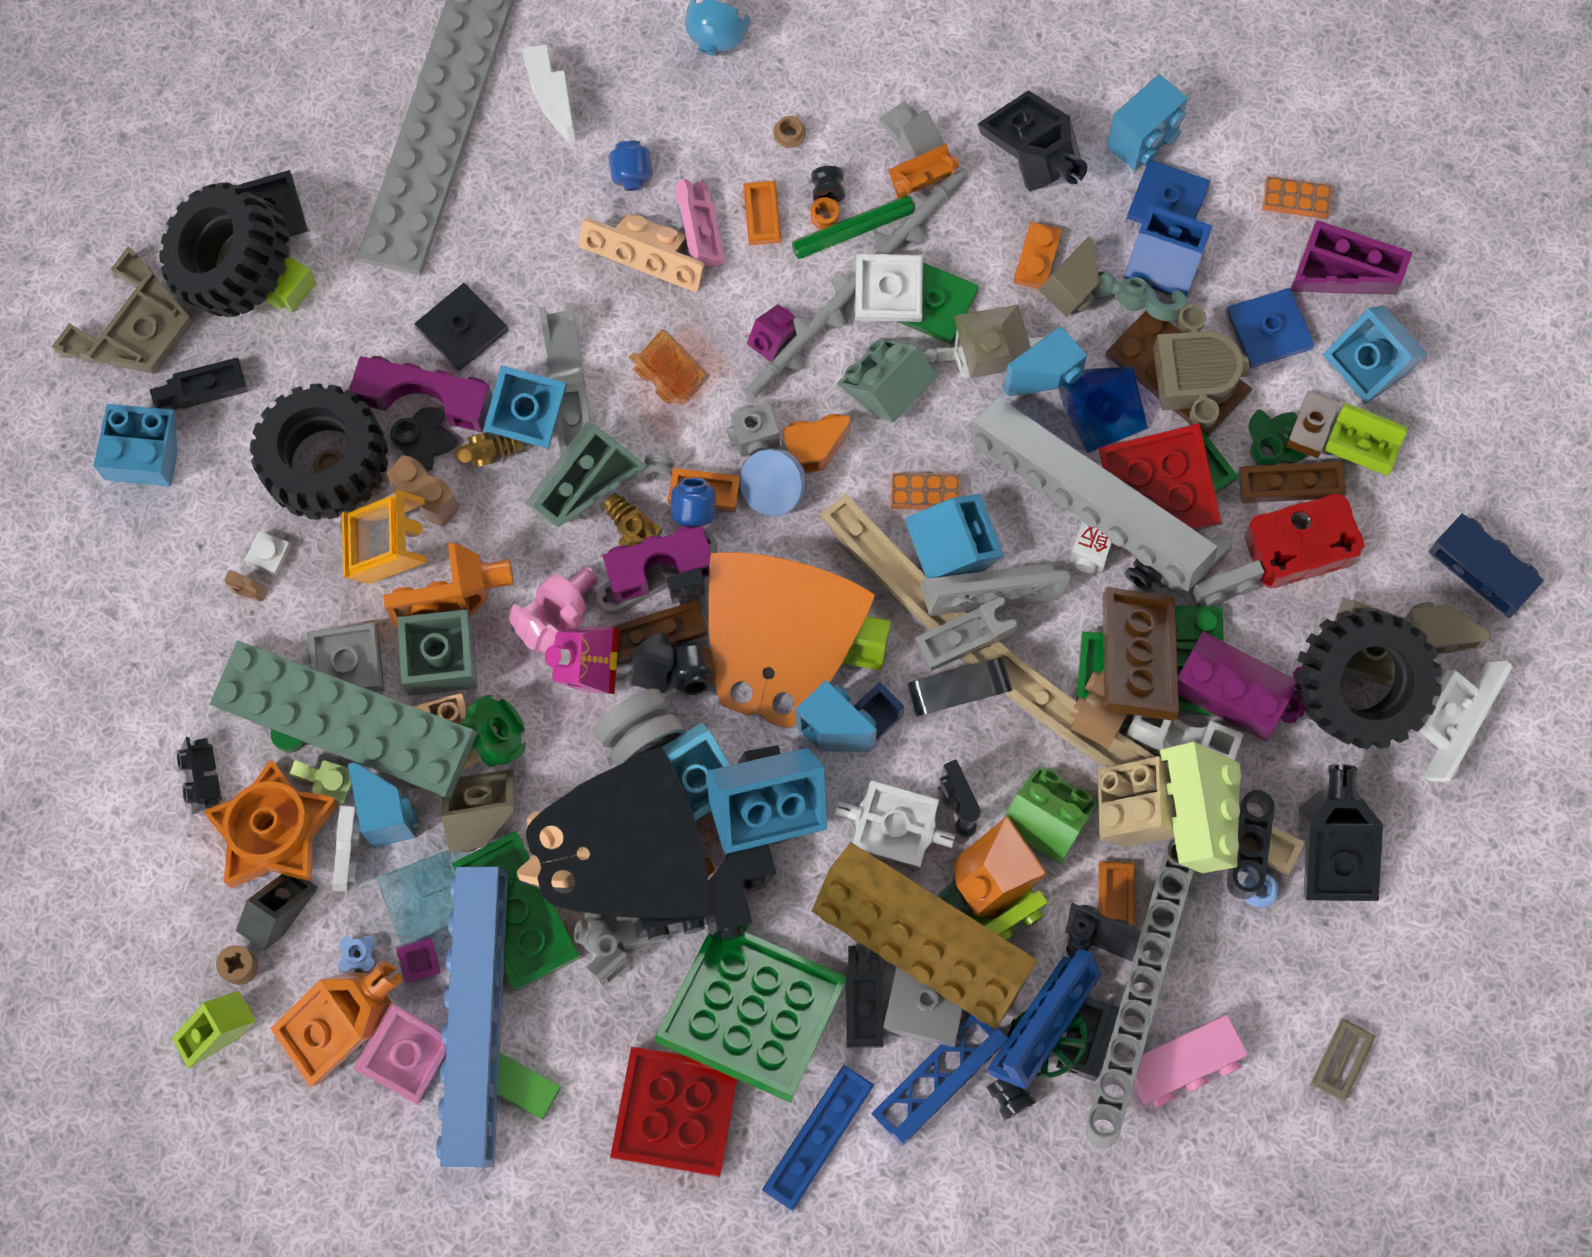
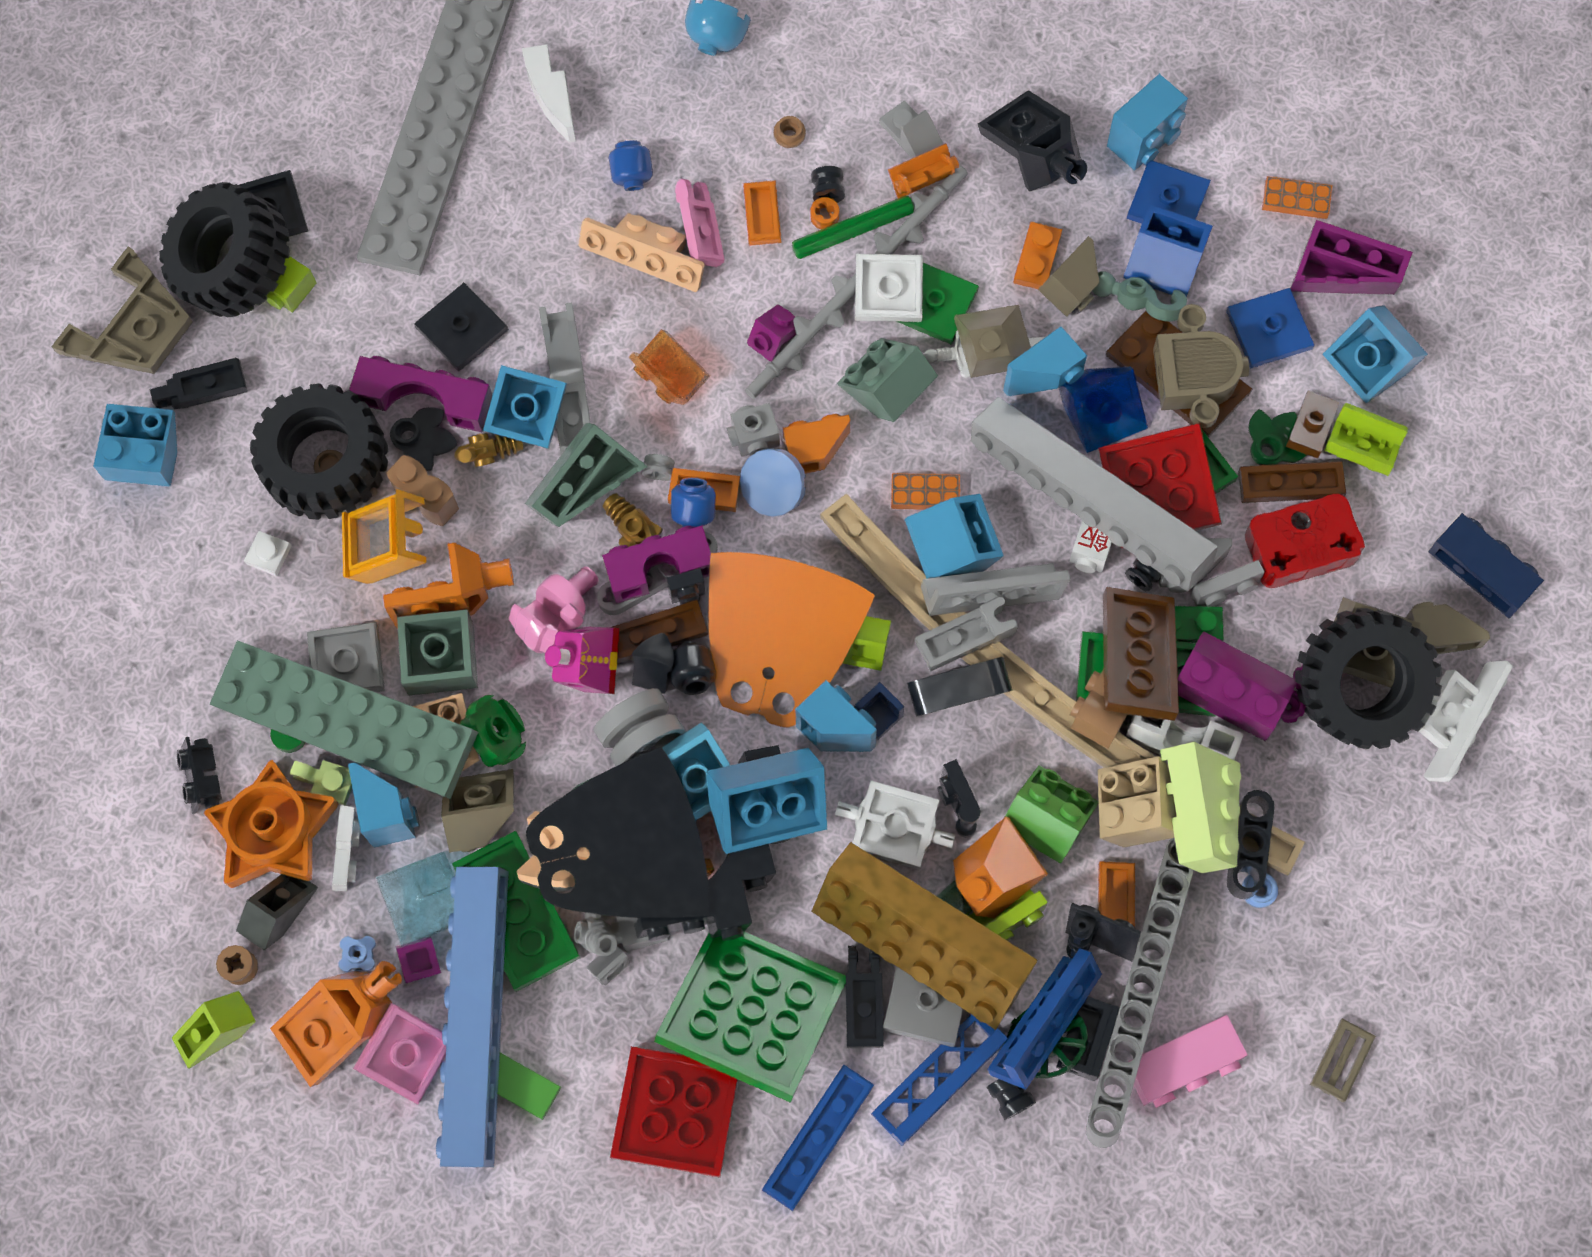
medium nougat tile [224,570,268,602] -> none
black plate [1299,764,1383,901] -> none

